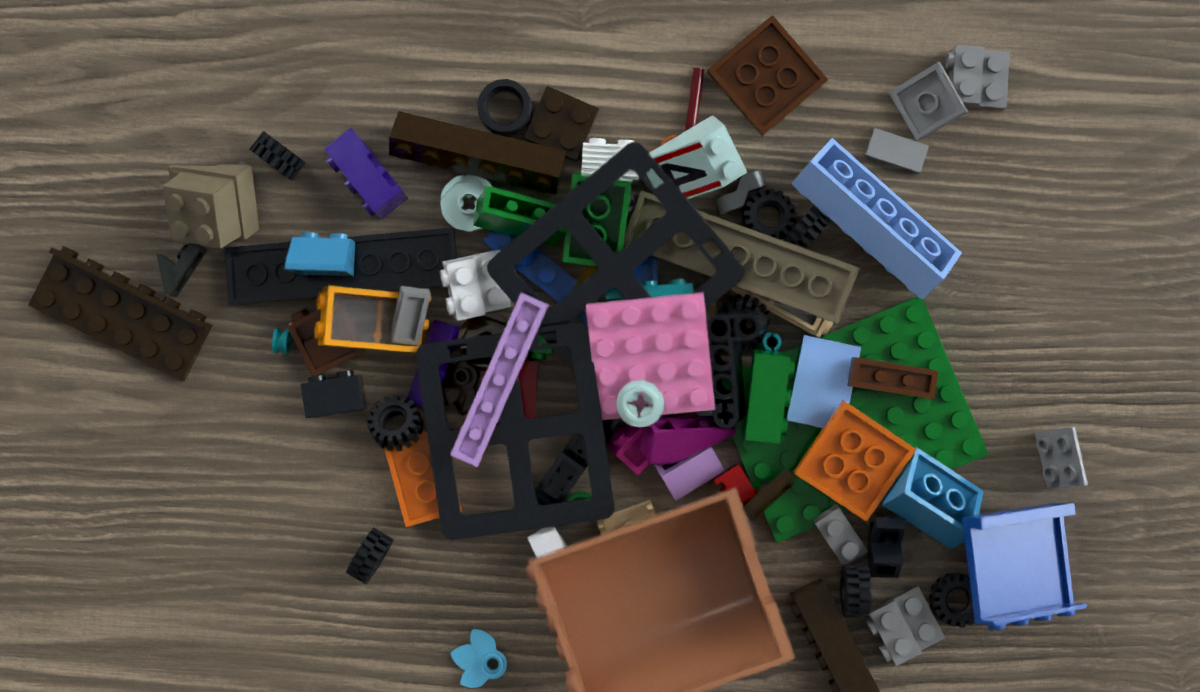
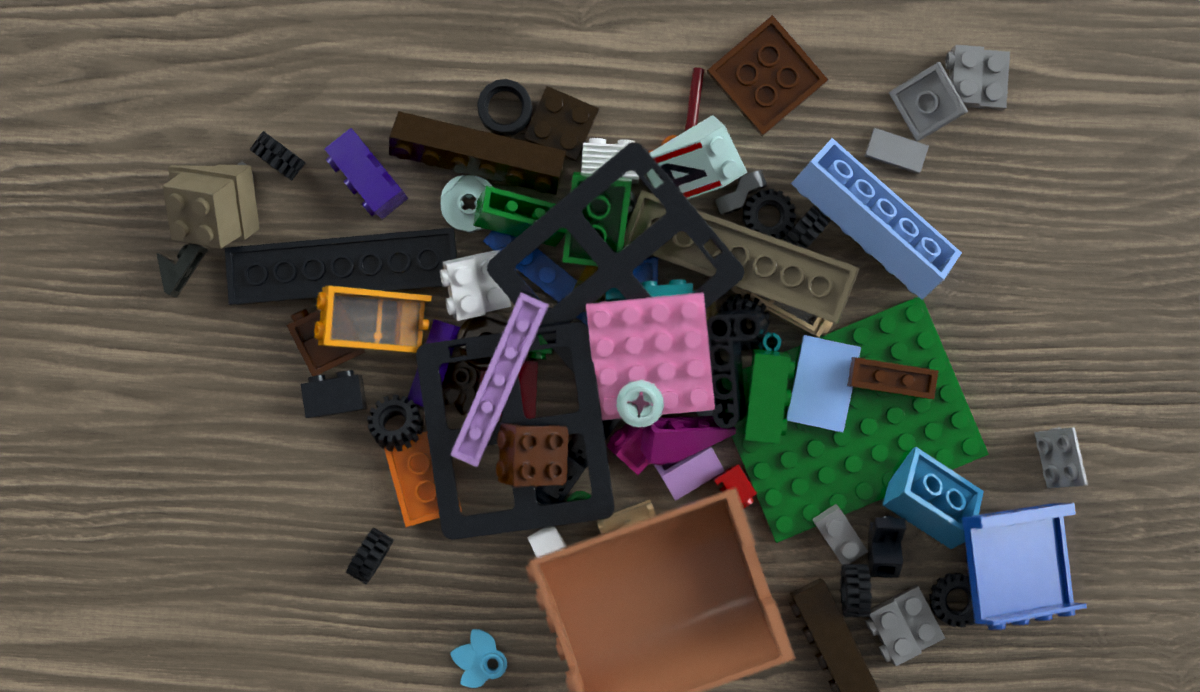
dark brown bracket [28,246,213,381] -> none
teal bush [272,328,292,355] -> none
dark azure slope [285,232,355,277] -> none
light grey tile [389,286,431,346] -> none
dark brown plate [743,469,794,521] -> none
orange plate [793,400,917,522] -> none
none -> reddish brown bracket [496,423,568,486]

